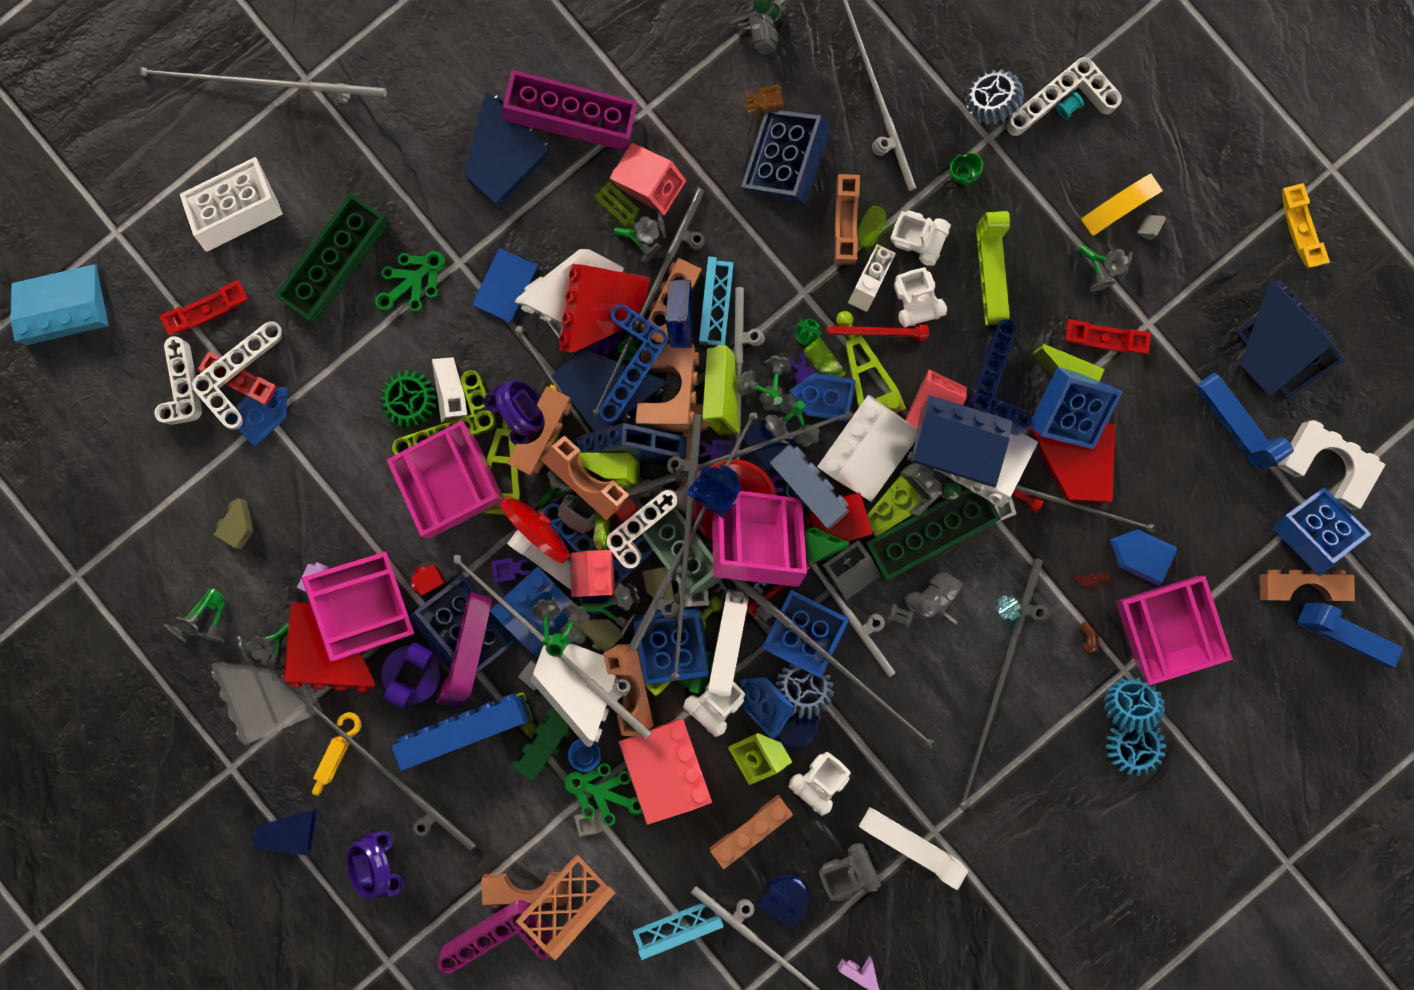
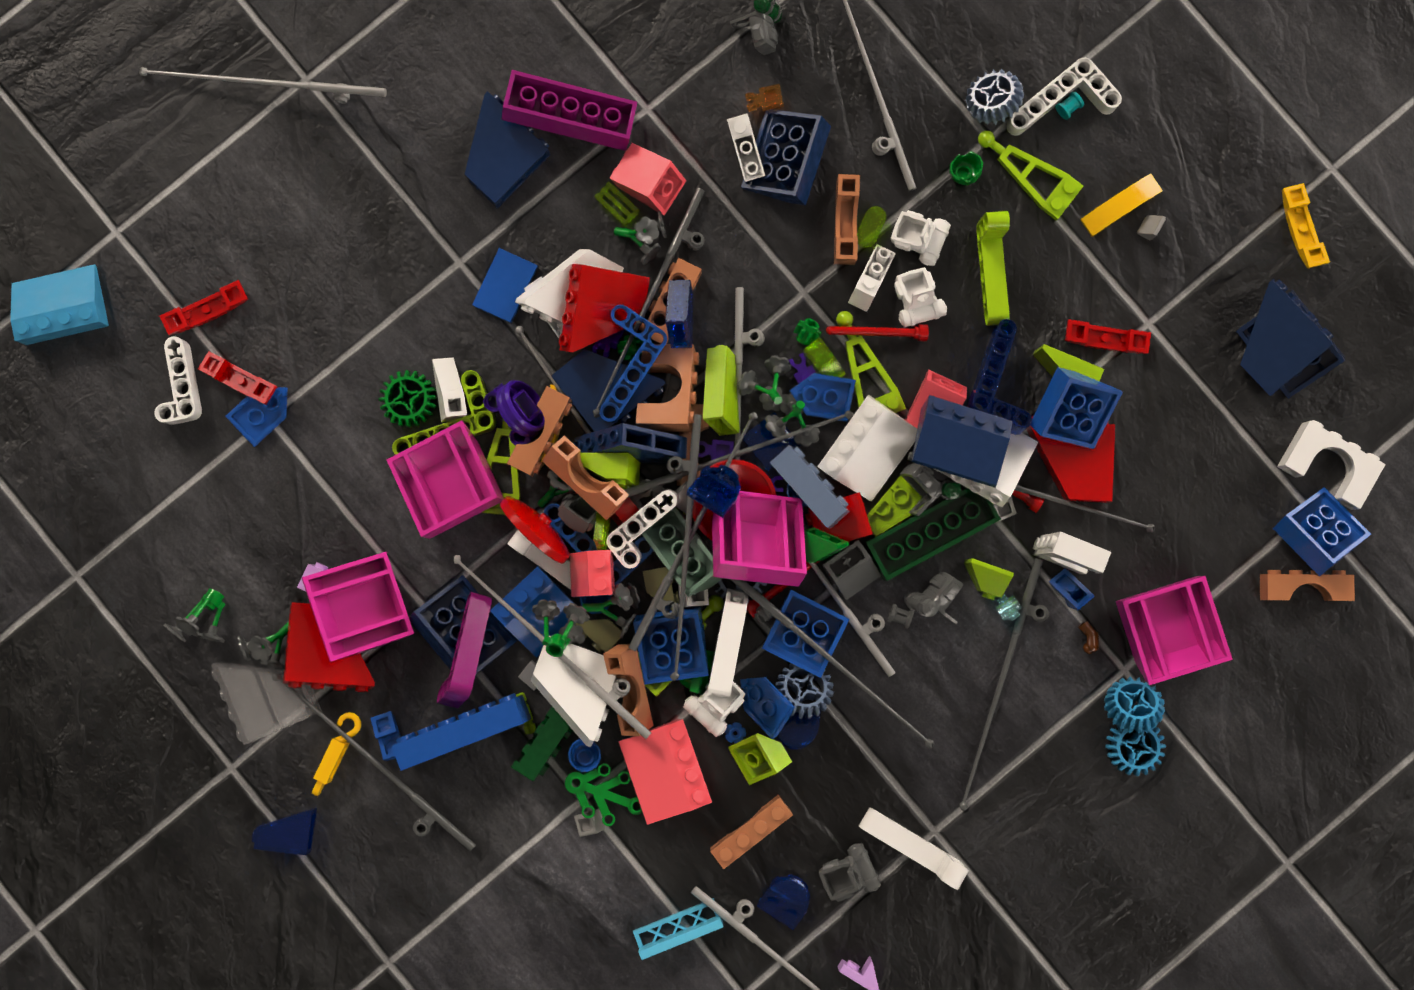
white slope [180,157,283,252] -> none
white beam [192,321,283,430] -> none
olive slope [214,498,253,549] -> none
dark green brick [274,192,390,325] -> none
dark purple piece [346,831,403,900] -> none
green plant [375,251,445,312] -> none
dark purple piece [381,642,442,709] -> none
red brick [411,564,447,596] -> none
magenta beam [438,900,552,973] -> none
nougat arch [482,872,572,908] -> none
dark purple plate [491,558,531,583] -> none
nougat fence [515,855,615,960] -> none
medium azure fence [699,256,734,346] -> none
white piece [788,752,851,816] -> none
clear red piece [1073,571,1110,587] -> none
dark grey plant [1079,244,1133,292] -> none
blue tile [1109,529,1177,586] -> none
blue beam [1195,373,1294,469] -> none
blue beam [1297,603,1403,668] -> none
none -> blue slope [371,711,401,761]
none -> blue plate [725,722,746,744]
none -> white slope [727,113,765,182]
none -> lime slope [964,558,1014,600]
none -> lime plate [978,130,1083,221]
none -> white arch [1033,532,1111,574]
none -> blue slope [1049,568,1094,610]

